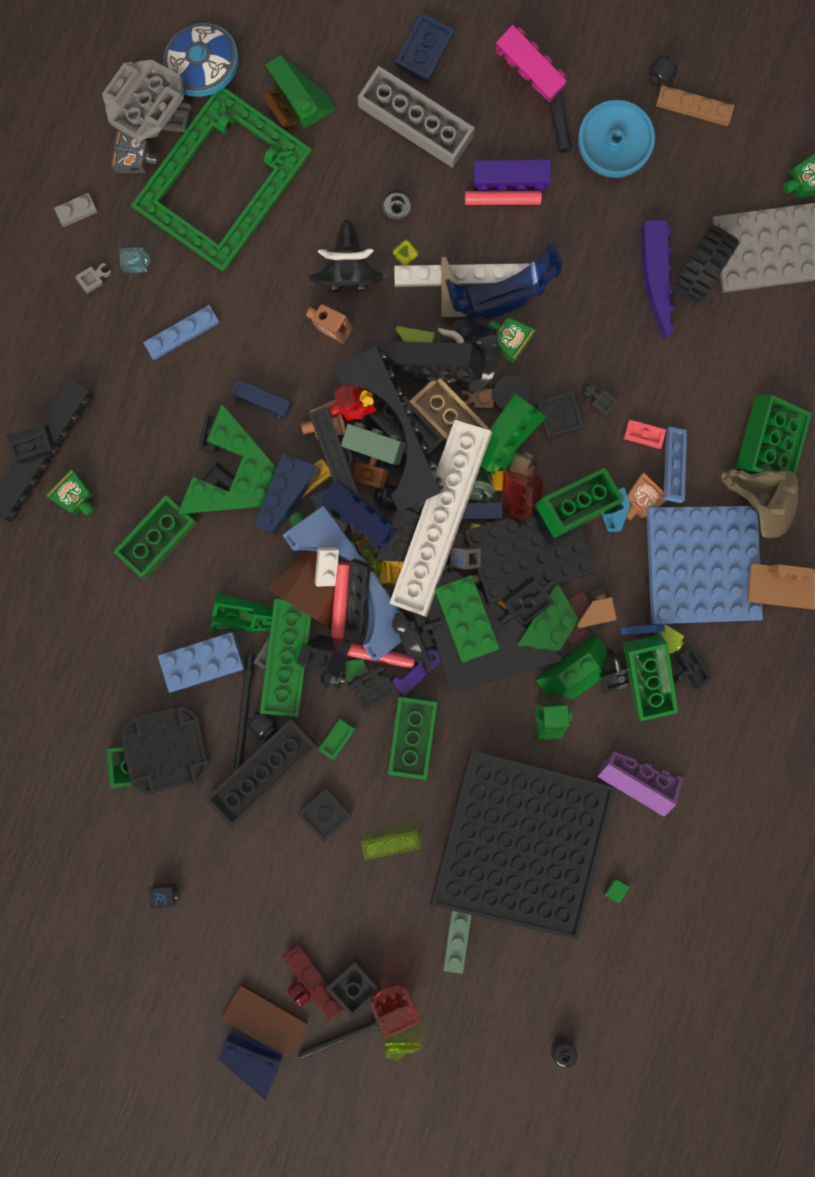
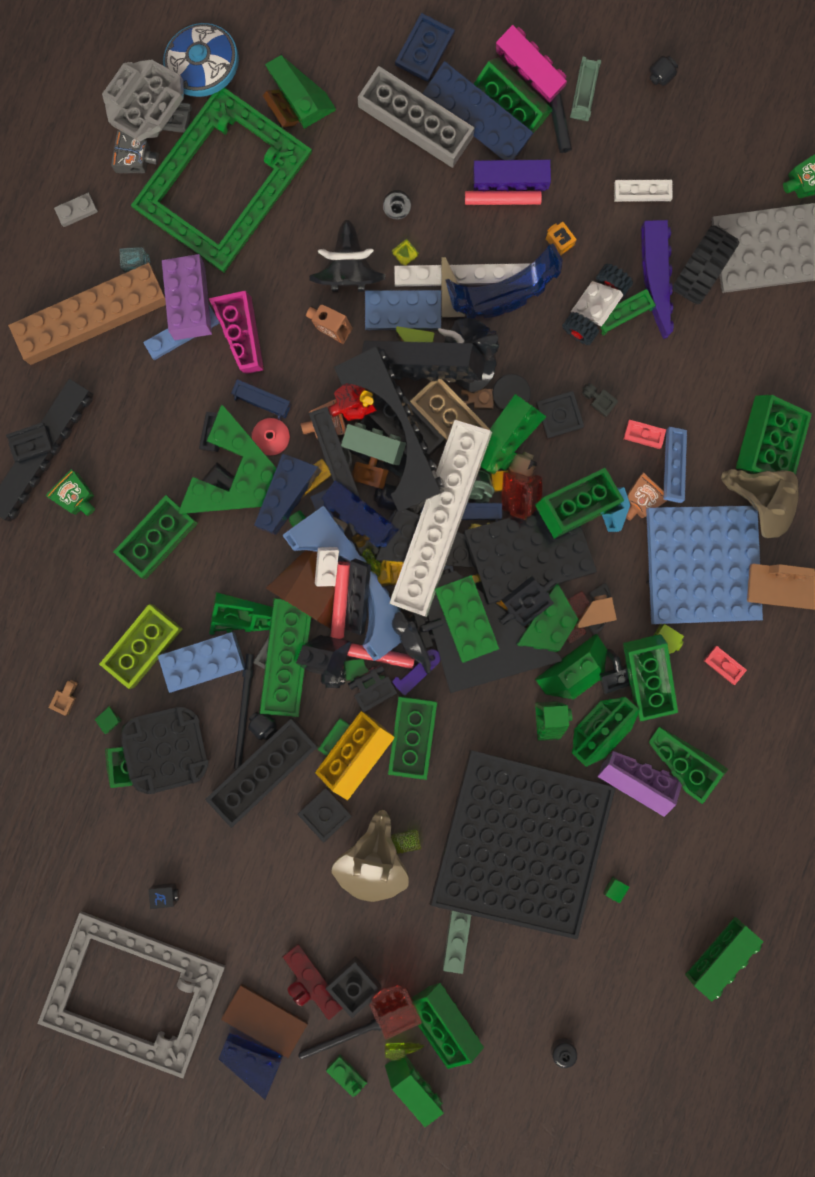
light grey plate [75,263,111,294] -> none
flat silver brick [450,545,481,569] -> none
green torso [488,318,536,364] -> none
dark azure dish [578,100,655,178] -> none
blue tile [620,624,665,635] -> none
medium nougat plate [656,85,734,126] -> none
black plate [673,646,712,689] -> none
none -> medium nougat brick [8,263,166,365]
none -> light grey plate [37,911,226,1078]
none -> medium nougat plate [49,680,78,716]
none -> green slope [95,706,122,734]
none -> lime brick [99,604,183,689]
none -> medium lavender brick [162,254,212,340]
none -> dark pink wedge [209,291,264,374]
none -> coral dish [252,418,290,456]
none -> yellow brick [315,711,395,800]
none -> green plate [326,1055,367,1097]
none -> dark tan animal [332,810,409,902]
none -> medium blue plate [365,290,441,330]
none -> green wedge [385,1052,444,1127]
none -> green slope [404,983,484,1069]
none -> dark blue plate [422,61,534,160]
none -> green slope [474,57,553,132]
none -> light orange brick [546,222,577,256]
none -> plate [562,263,633,345]
none -> sand green container [570,57,601,121]
none -> green wedge [572,697,640,767]
none -> green container [600,289,656,336]
none -> white plate [614,180,672,202]
none -> green wedge [649,727,729,804]
none -> green brick [685,917,764,1002]
none -> coral plate [703,646,747,685]

